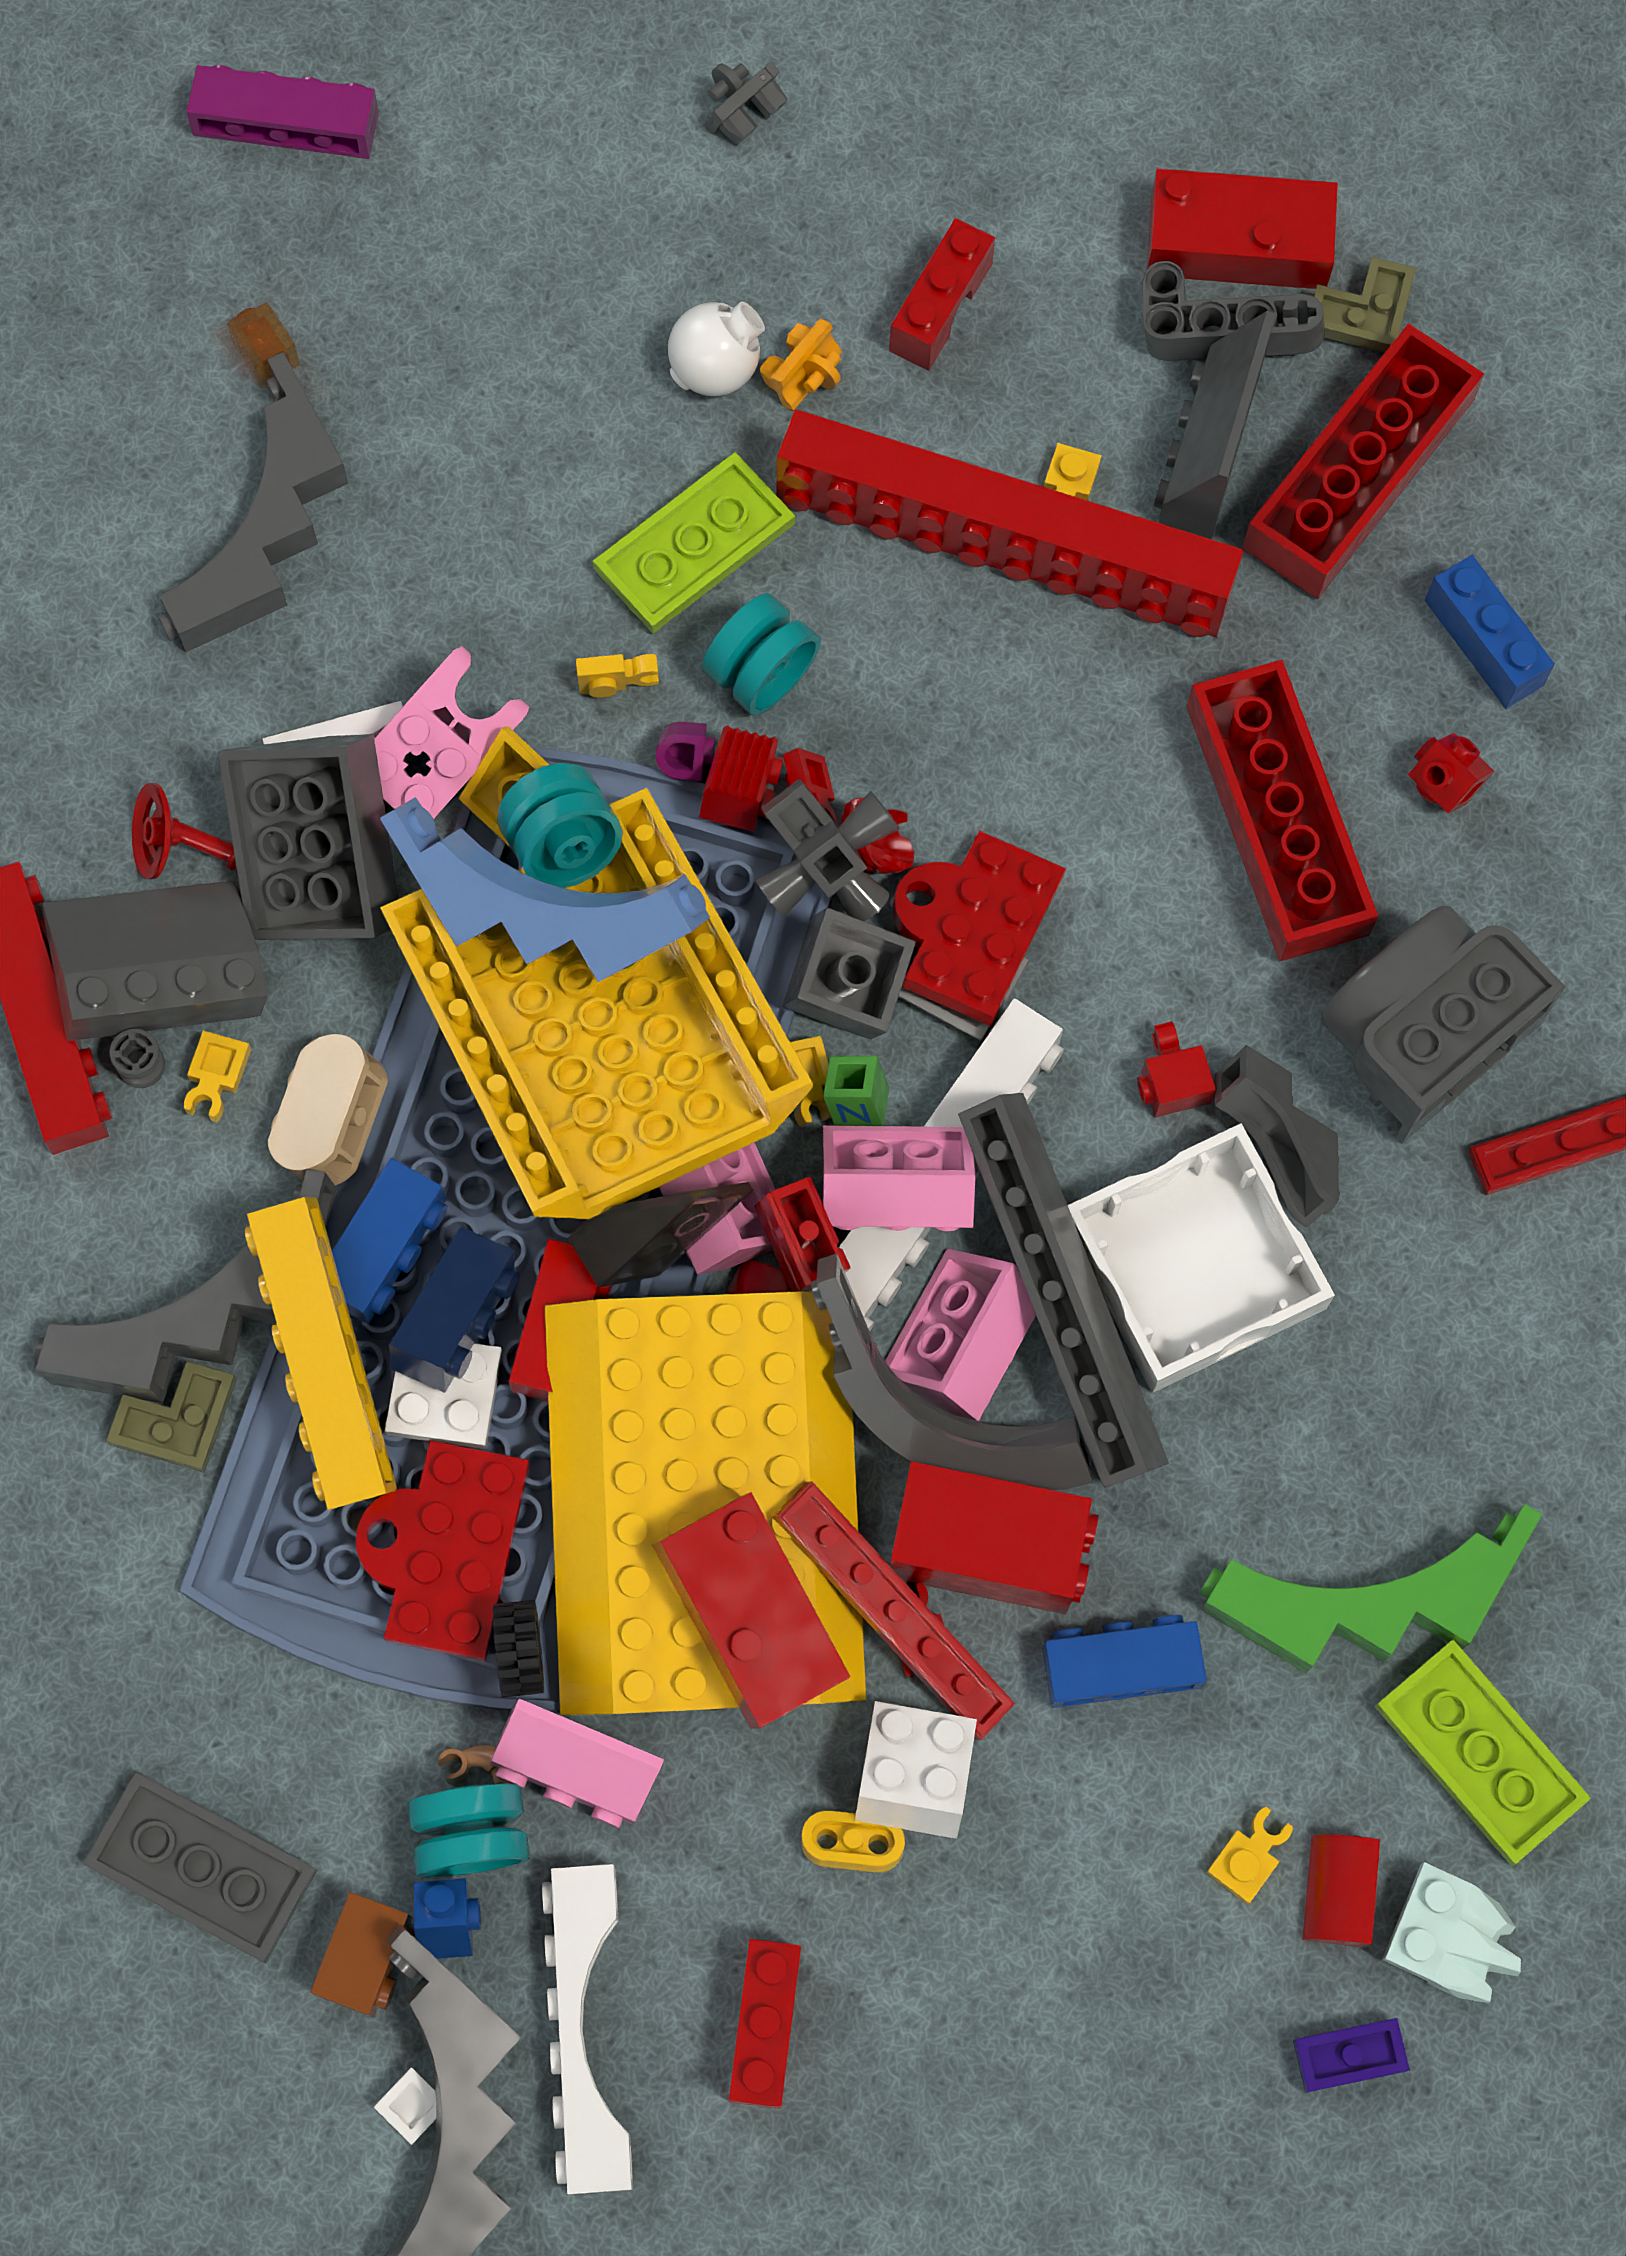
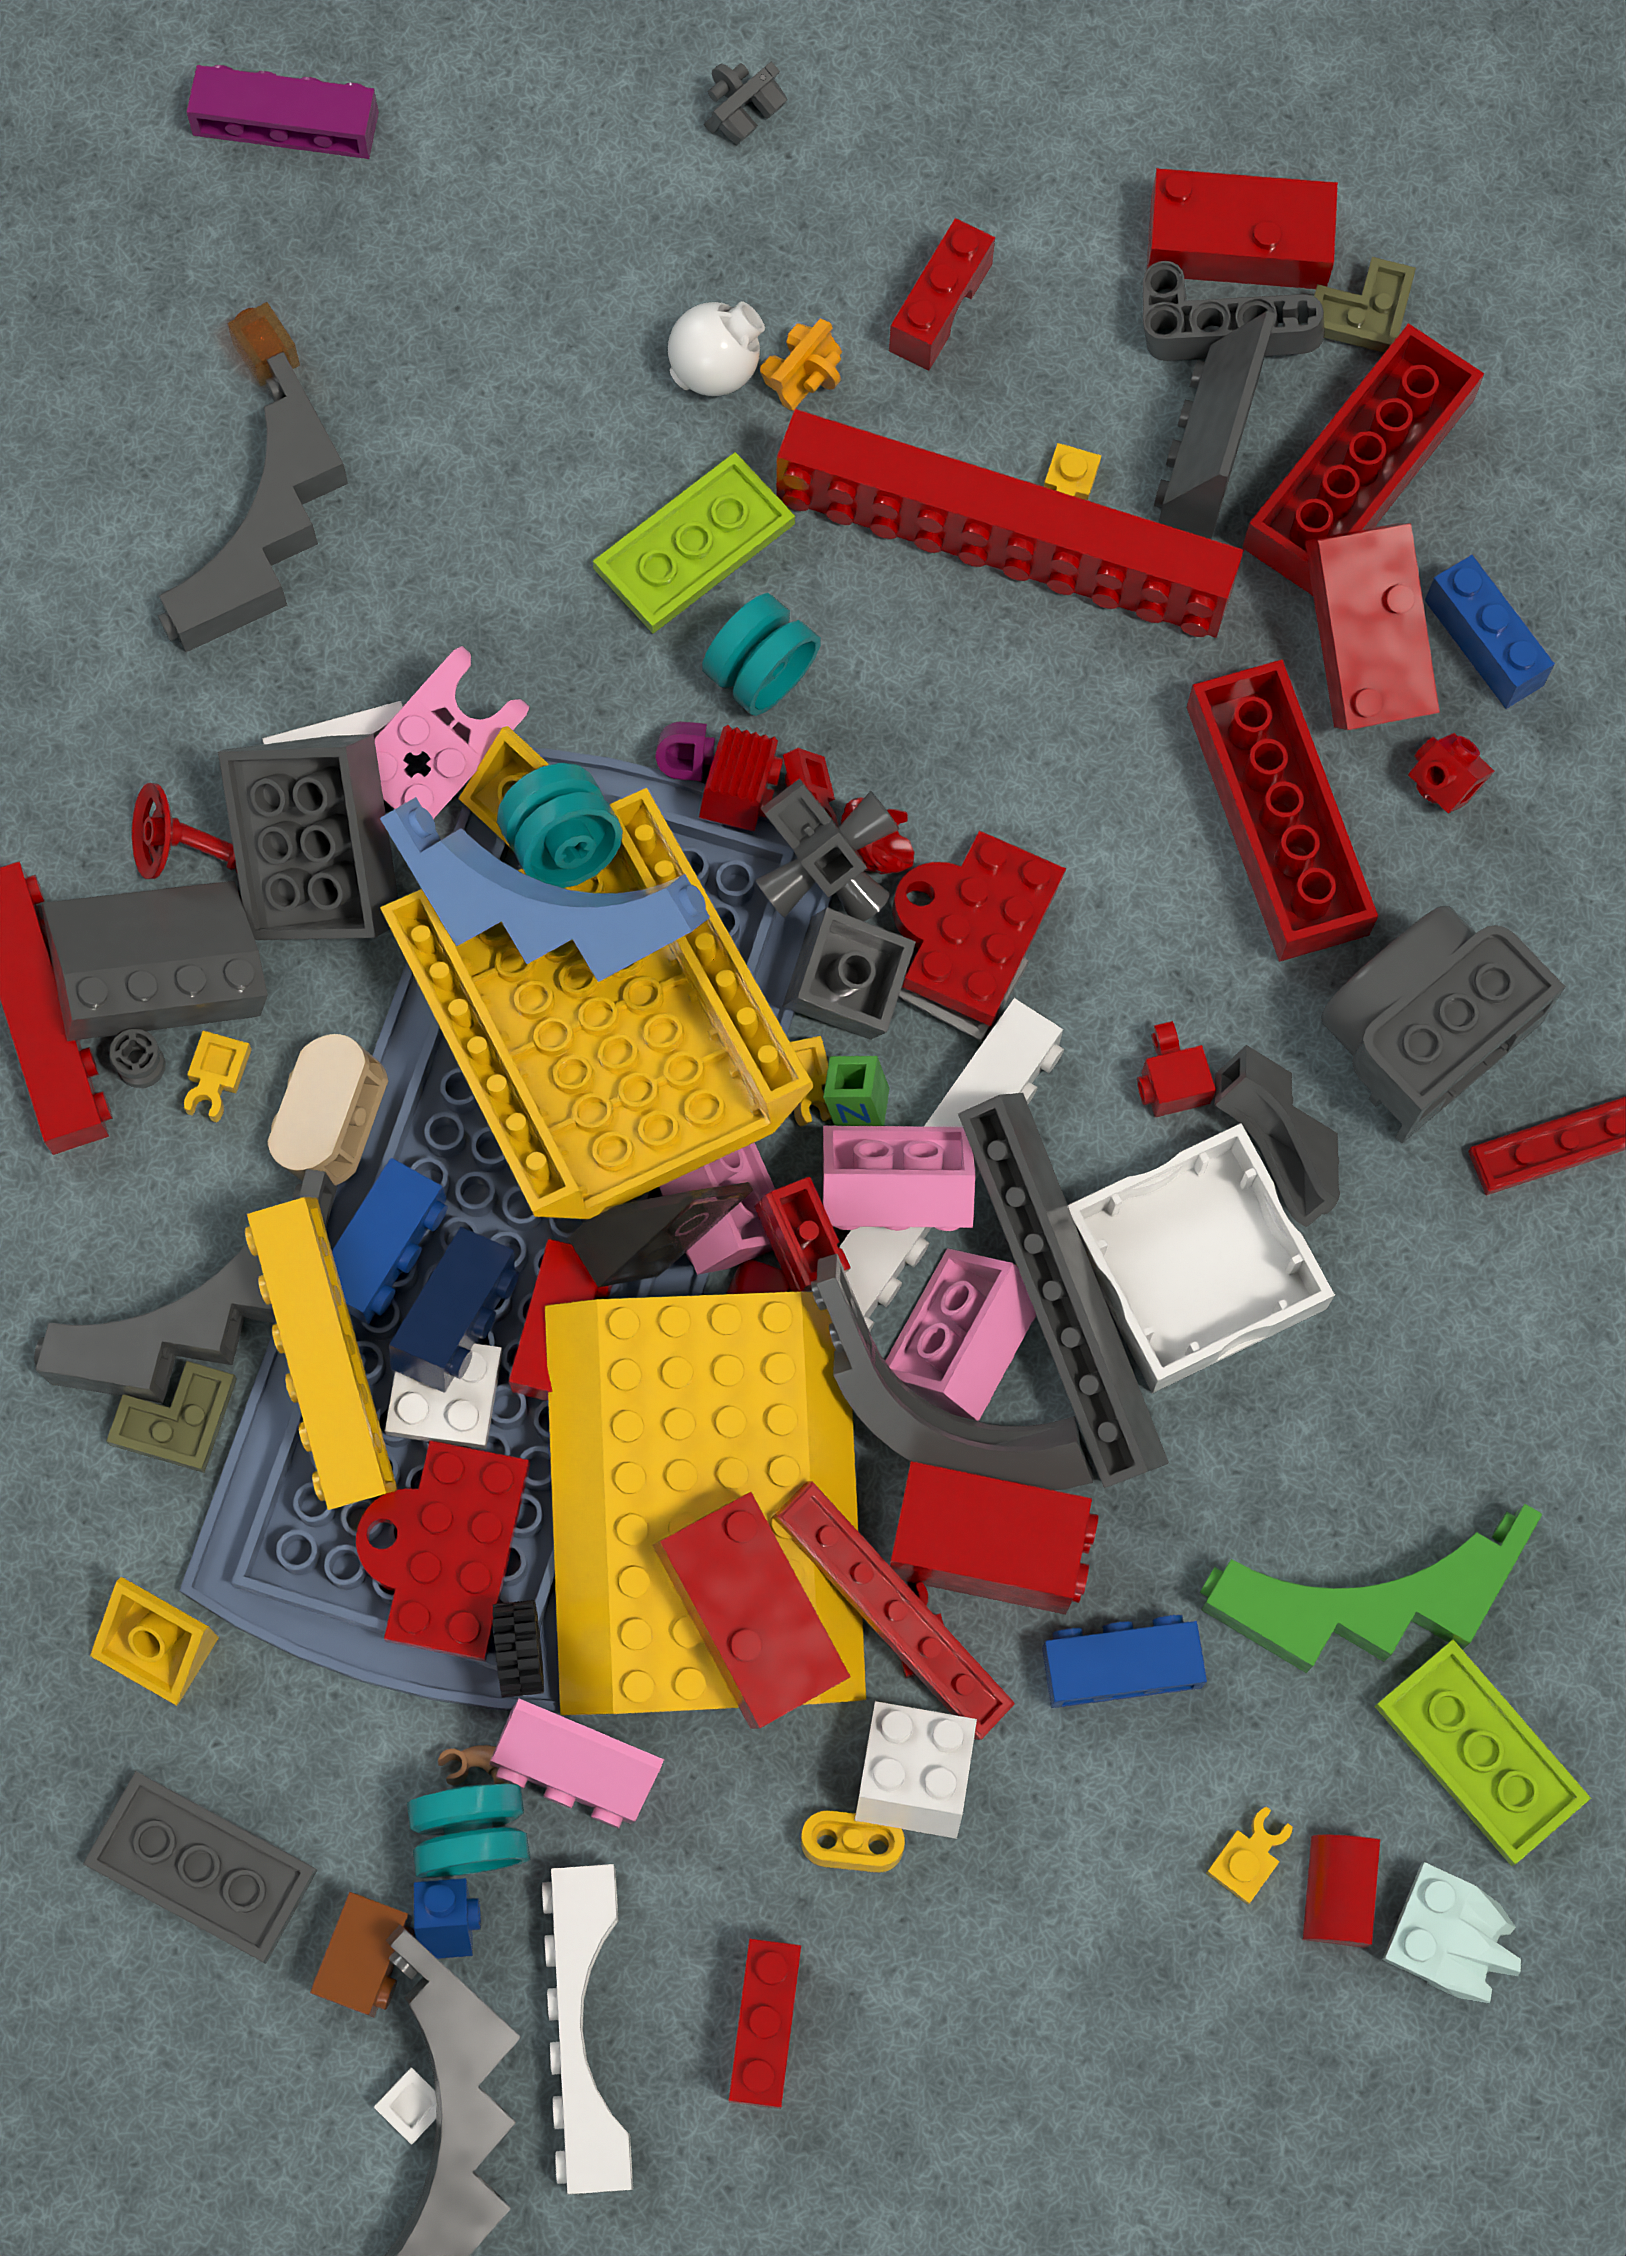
yellow plate [576,654,659,698] -> none
dark purple plate [1293,2018,1410,2093] -> none
none -> yellow slope [90,1577,219,1706]
none -> brick [1305,523,1440,730]

